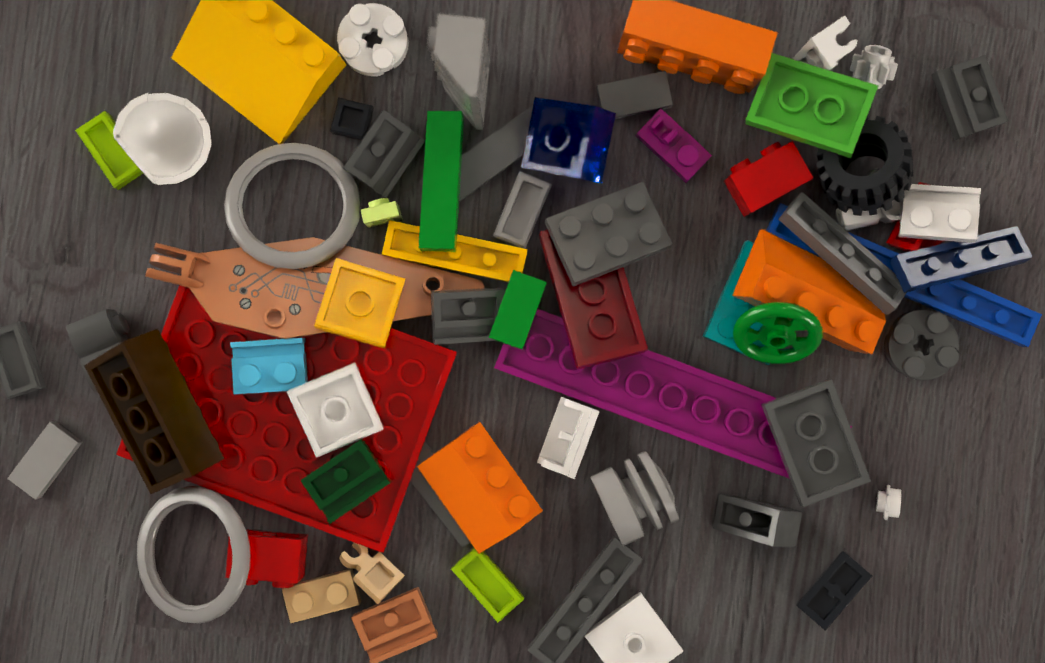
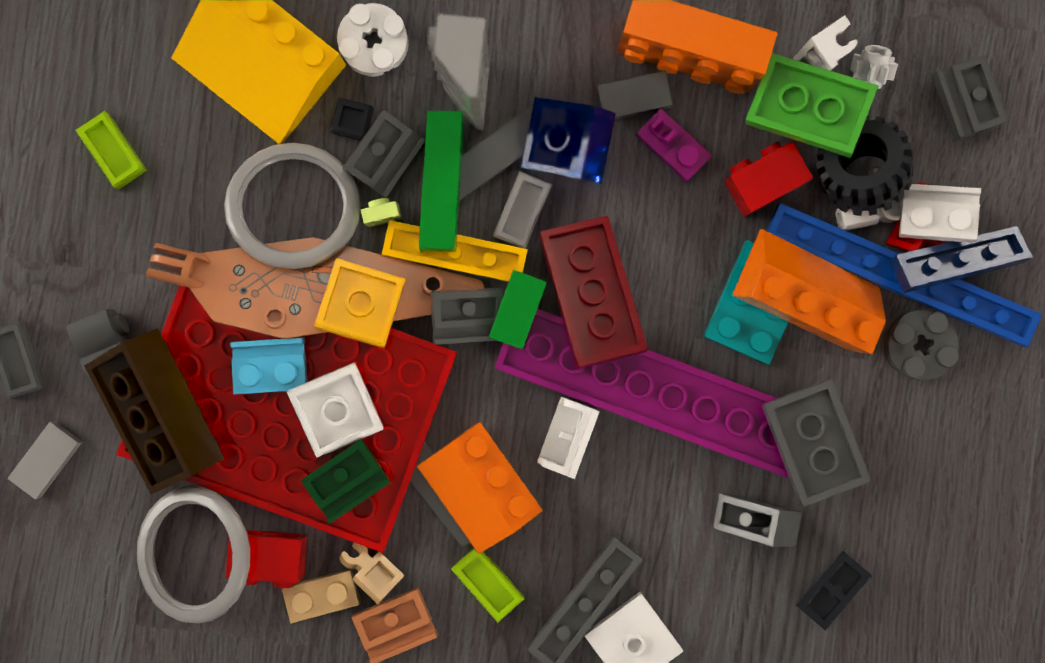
white cylinder [113,93,212,185] -> none
dark grey plate [545,182,673,286] -> none
light grey wheel [590,451,679,546] -> none
green plate [733,302,823,364] -> none
dark grey plate [778,192,906,315] -> none
white plate [876,485,901,520] -> none

